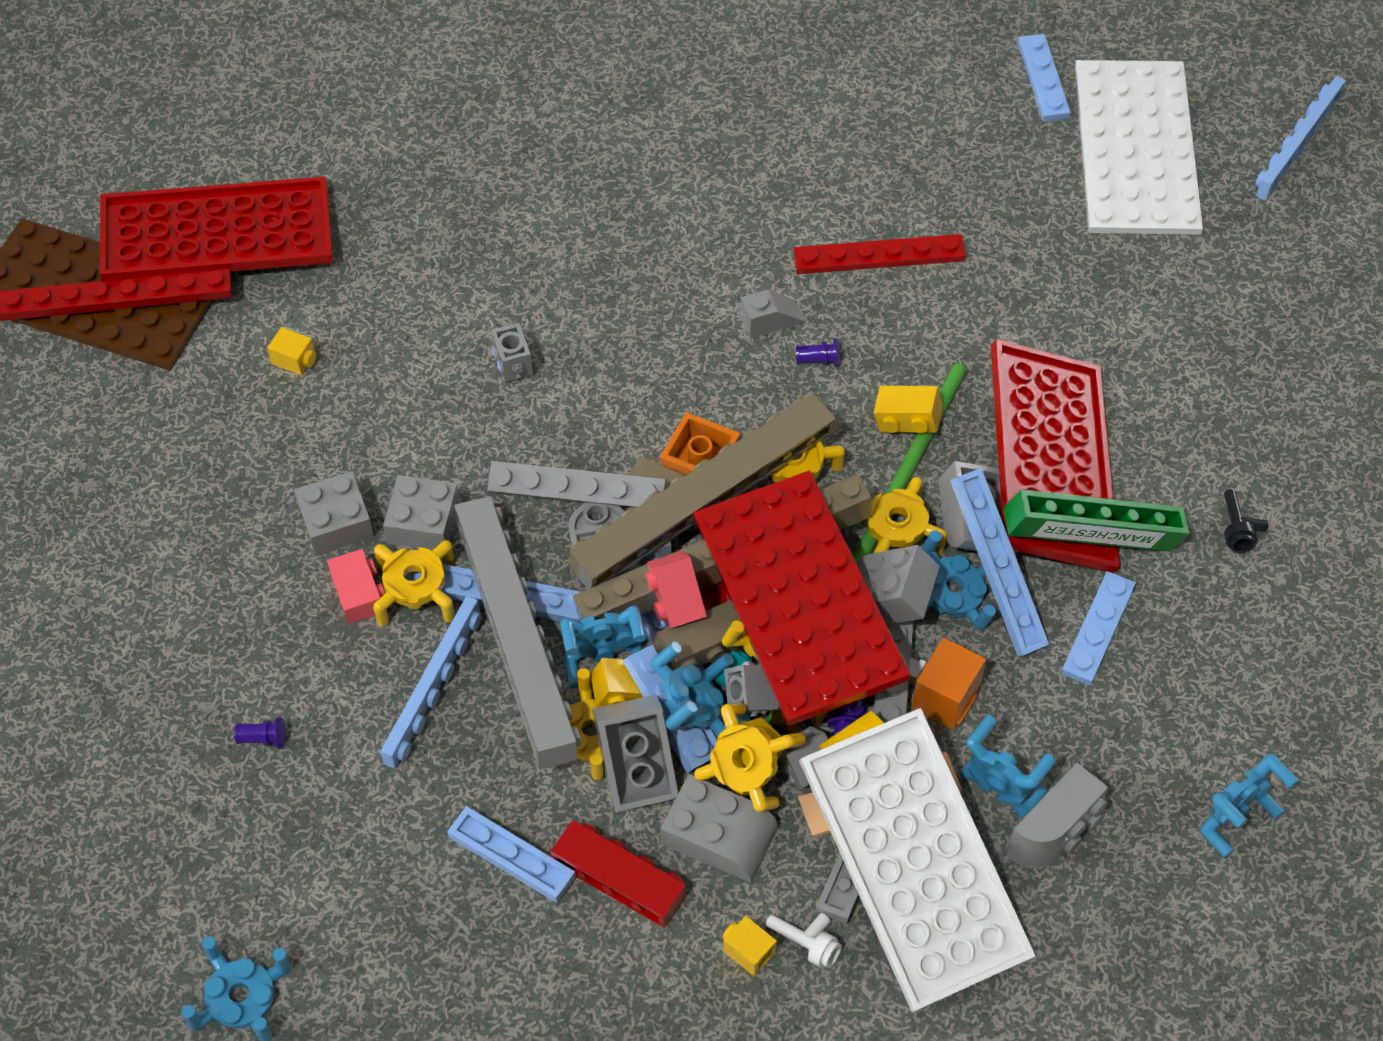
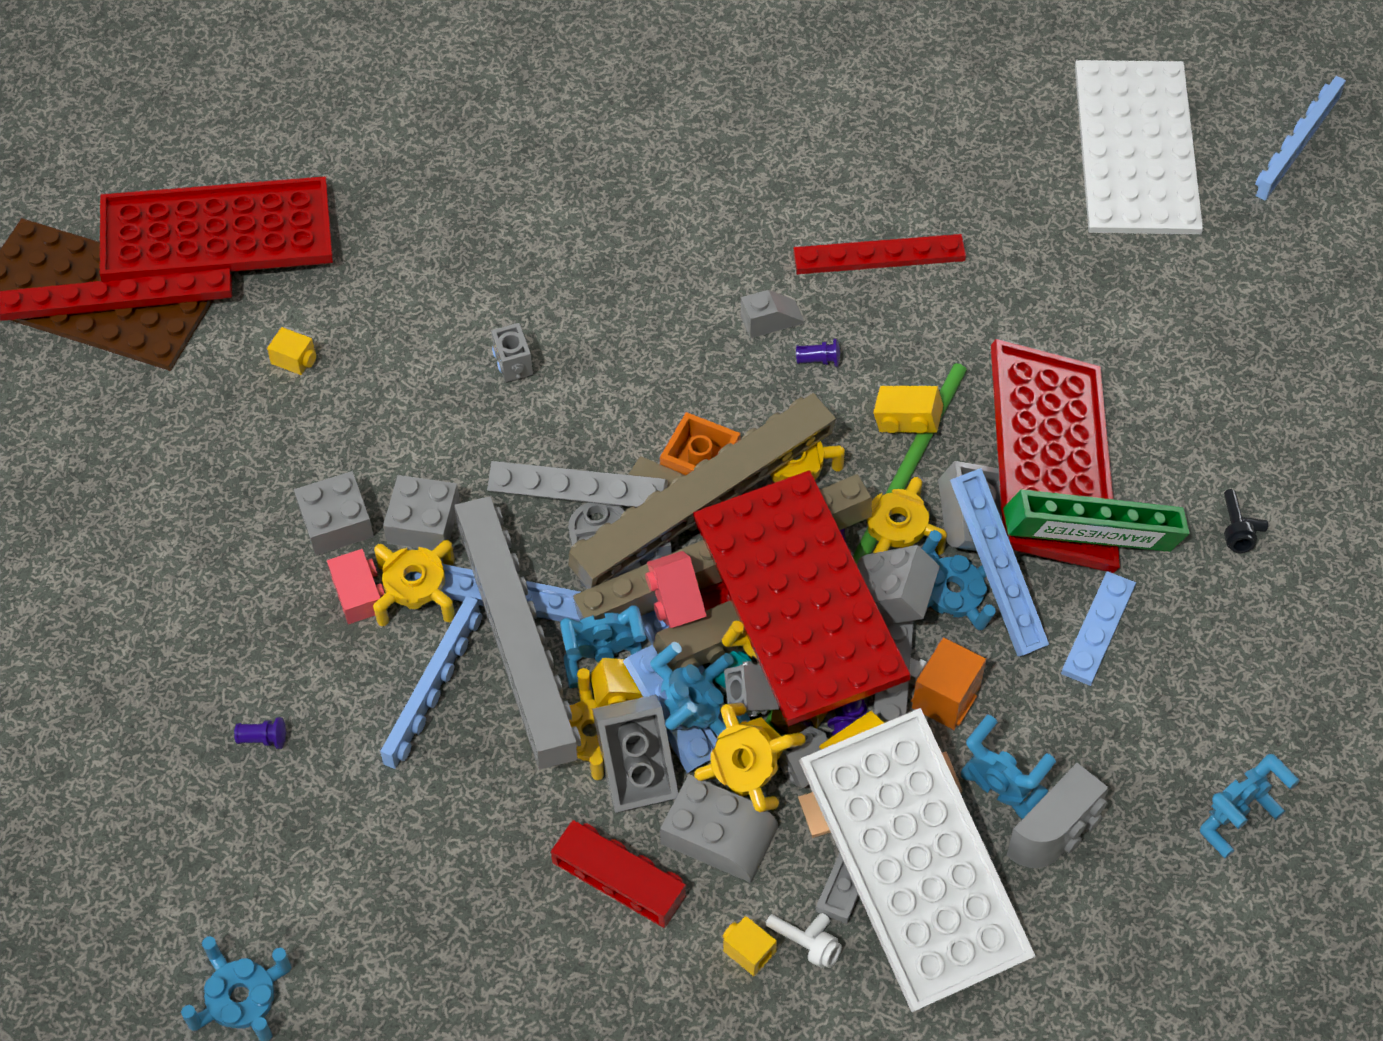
light blue plate [447,806,576,903] -> none
light blue plate [1018,34,1071,122] -> none

